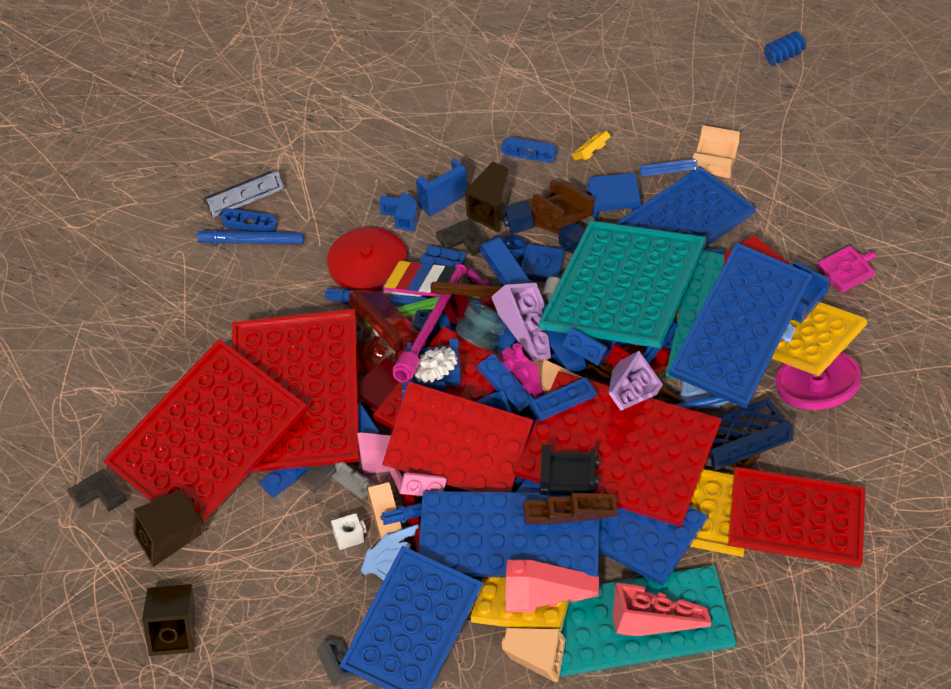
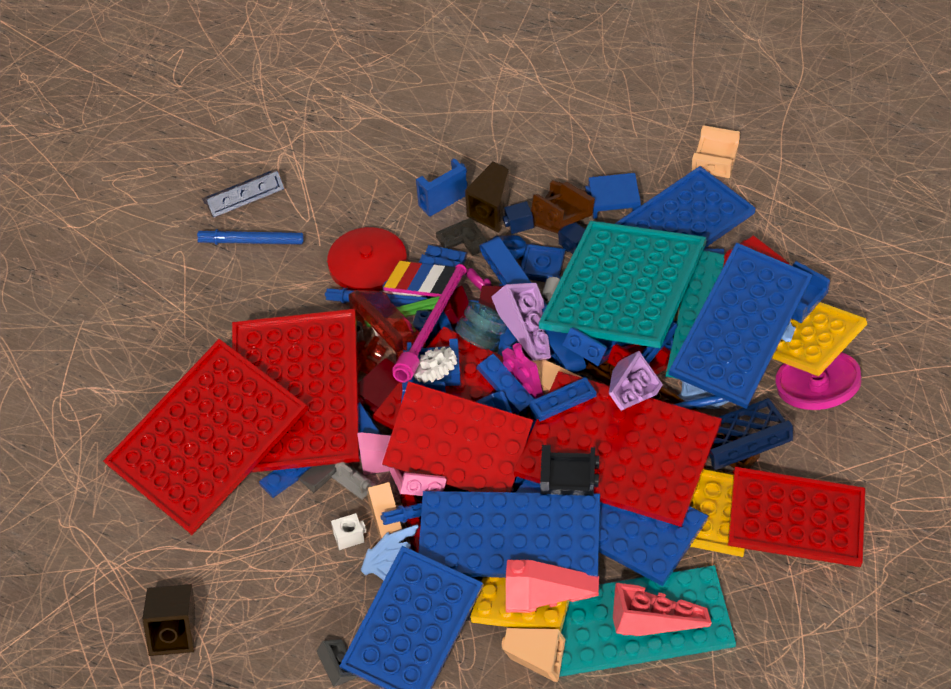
clear smoke plate [67,468,127,512] -> none
dark brown slope [133,490,203,566] -> none
blue beam [221,209,277,232] -> none
blue brick [379,193,418,231] -> none
reddish brown axle [430,282,502,297] -> none
blue beam [501,137,557,162] -> none
reddish brown slope [522,493,618,524] -> none
yellow plate [571,131,611,160] -> none
blue axle [640,159,697,177] -> none
blue piece [764,31,806,66] -> none
dark pink plate [817,246,876,294] -> none

